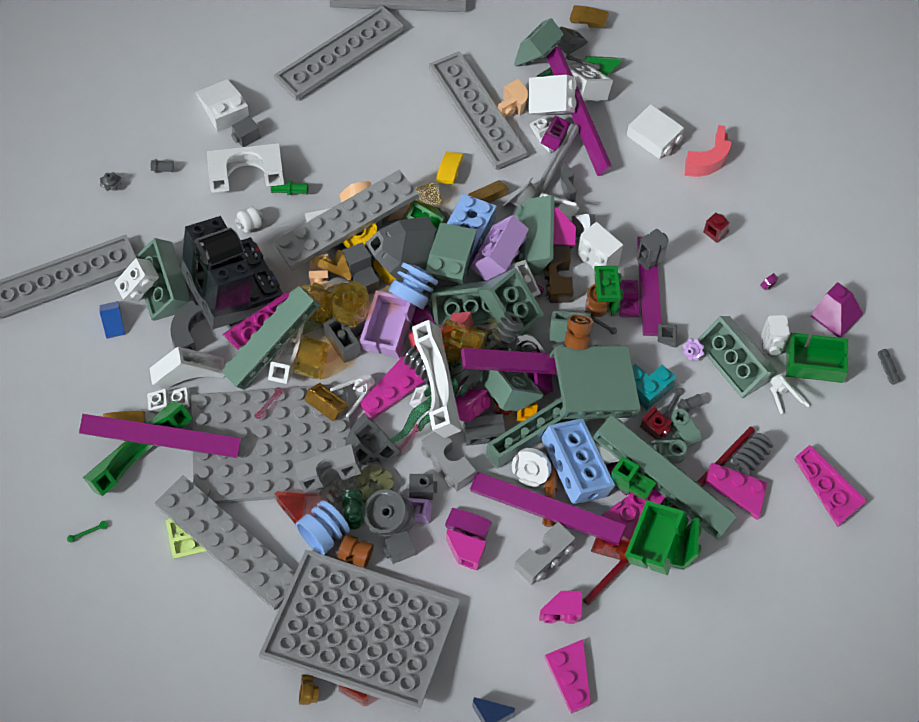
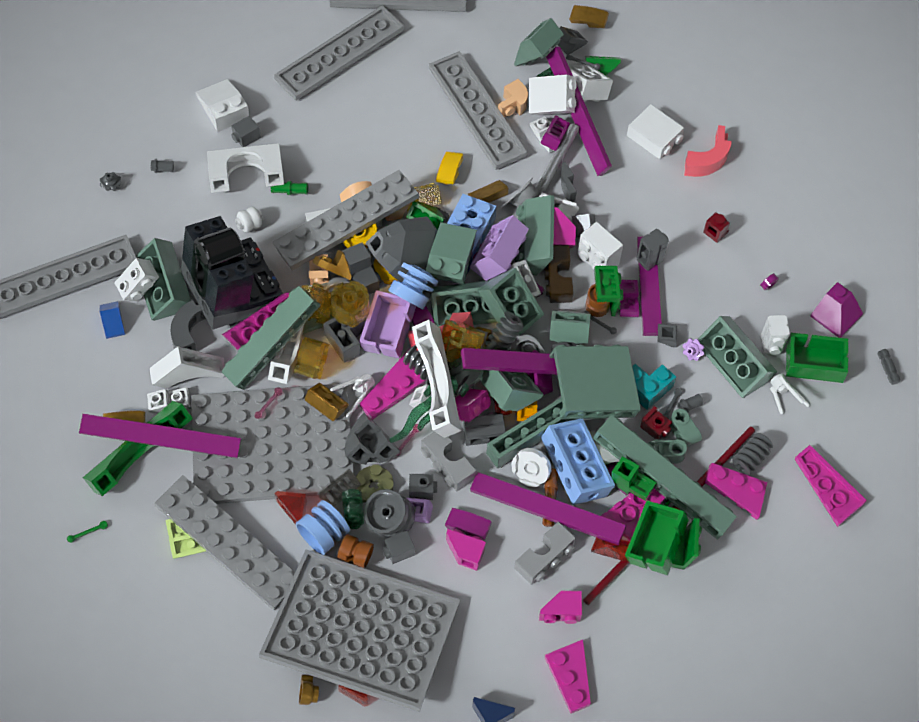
light grey arch [294,444,361,493] -> none
dark orange wheel [564,314,593,350] -> none

